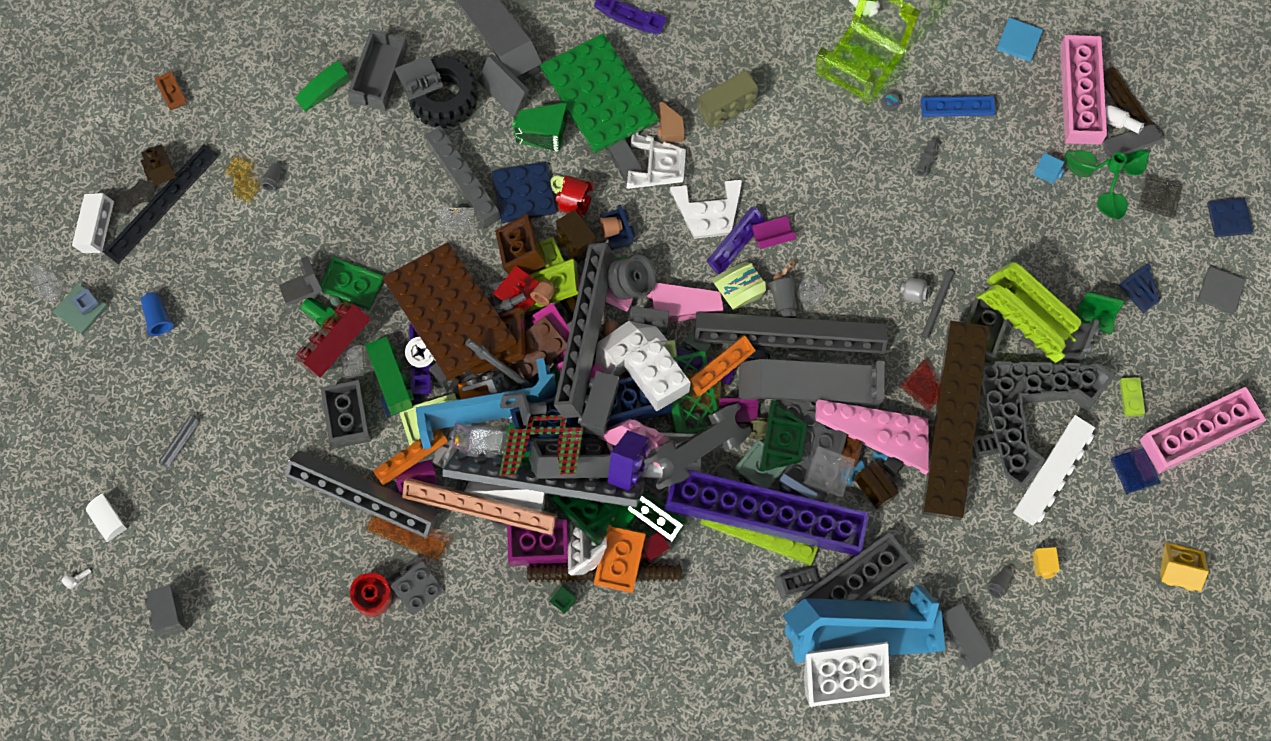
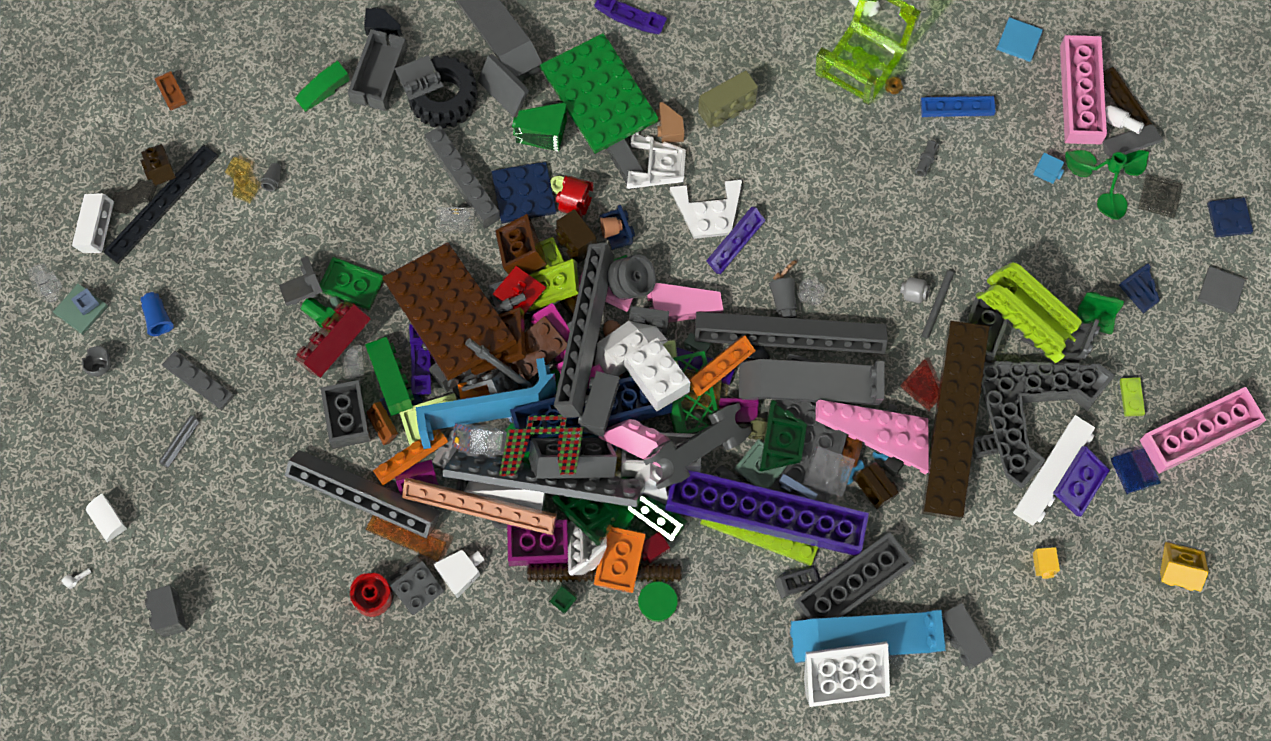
white gear [405,337,434,368] -> none
dark grey bracket [500,393,547,425] -> none
nougat hat [531,281,555,306] -> none
dark purple brick [608,430,651,491] -> none
yellowish green slope [711,262,766,310] -> none
magenta panel [752,216,796,249] -> none
dark azure panel [782,585,939,654] -> none
dark grey tile [881,93,900,112] -> none
dark grey cone [987,568,1013,598] -> none
none -> dark grey hair [82,346,112,377]
none -> dark grey plate [162,350,234,411]
none -> black slope [364,7,402,37]
none -> dark orange plate [366,401,398,445]
none -> white torso [434,550,484,598]
none -> white slope [635,463,668,505]
none -> green tile [638,582,678,622]
none -> pearl gold plate [885,77,903,94]
none -> dark purple tile [1053,446,1110,517]

